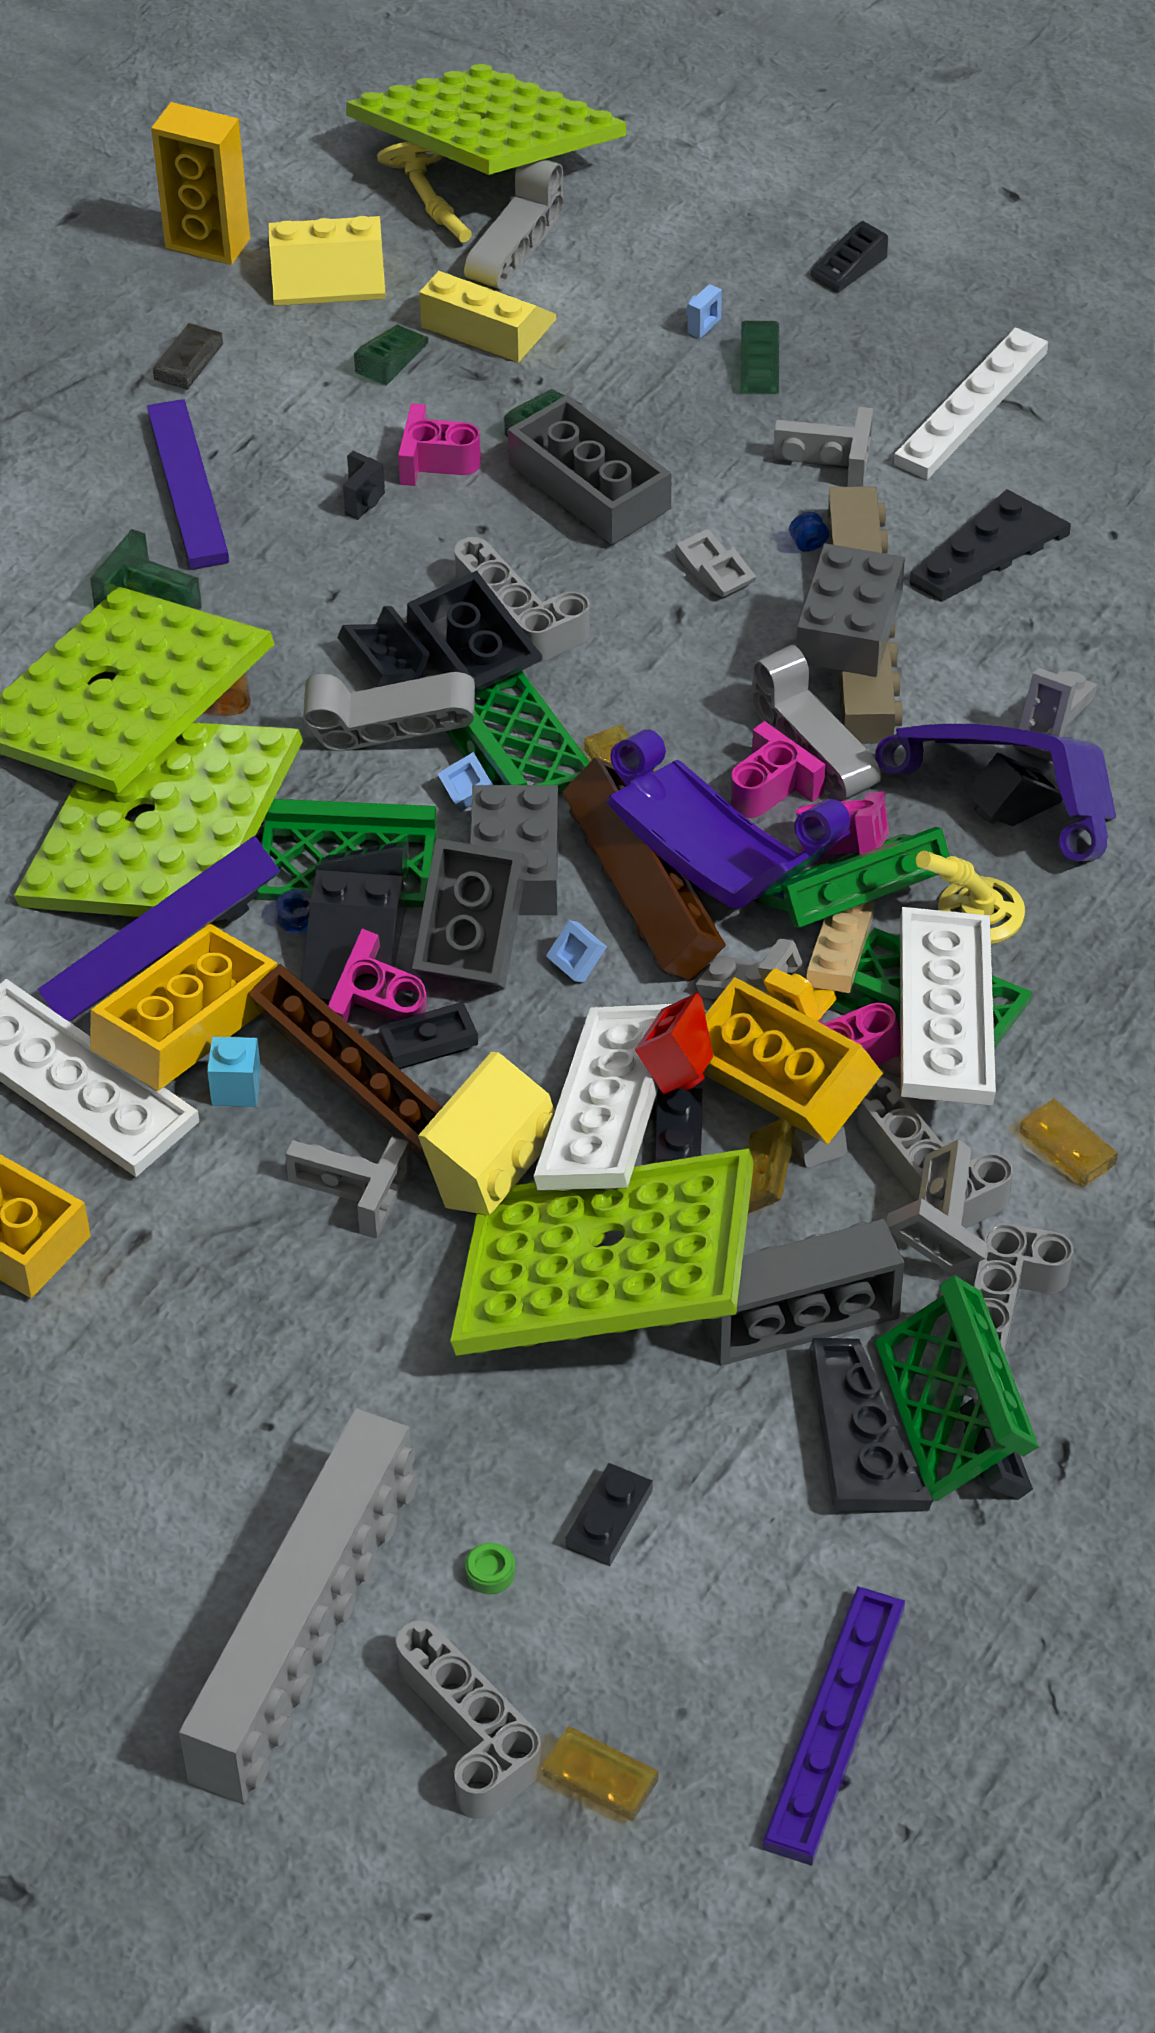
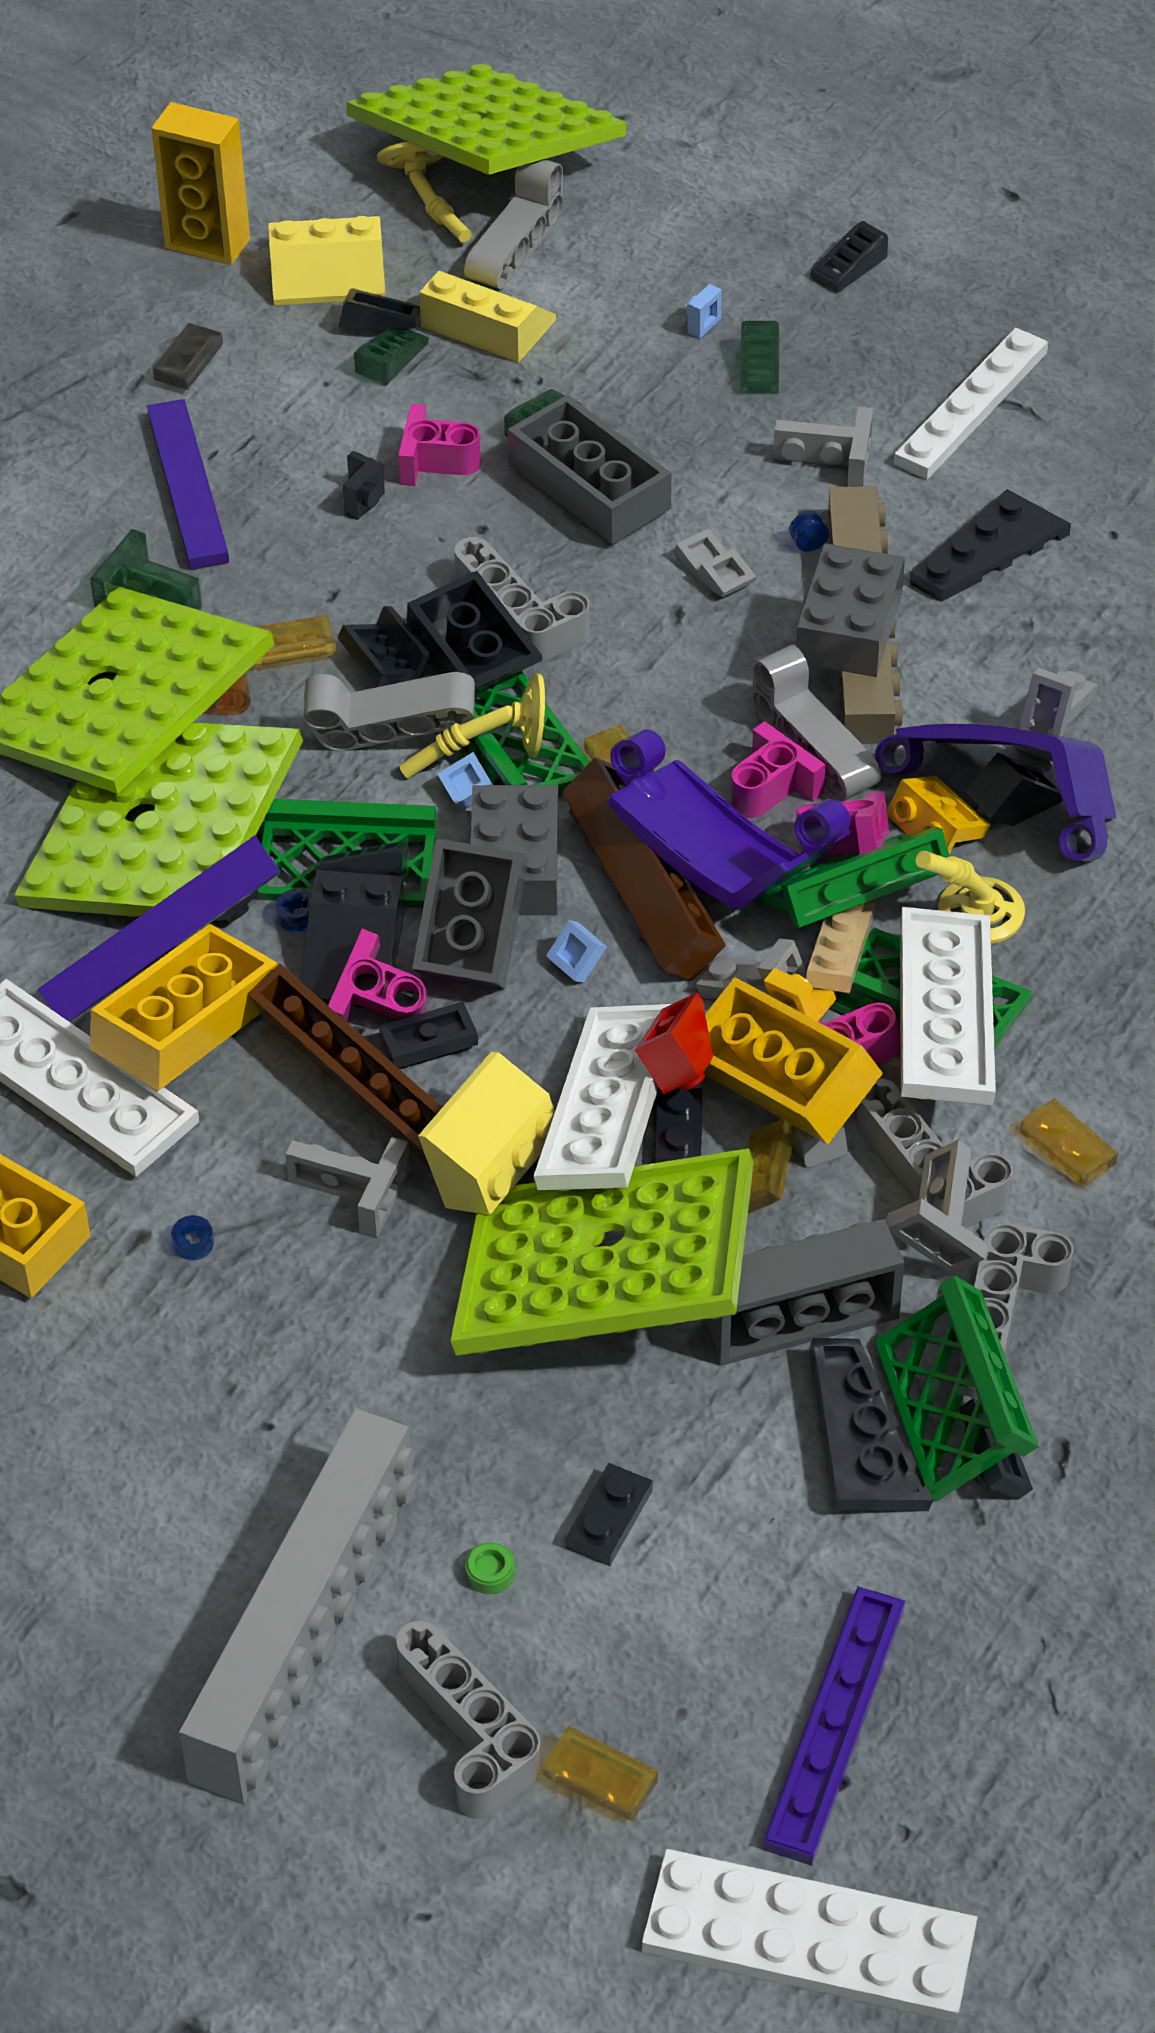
medium azure brick [207,1036,261,1107] -> none
none -> clear blue bush [171,1215,214,1261]
none -> clear yellow plate [255,615,336,667]
none -> black slope [339,288,421,329]
none -> light yellow dish [399,673,545,779]
none -> white plate [642,1849,978,2023]
none -> yellow bracket [887,775,990,855]

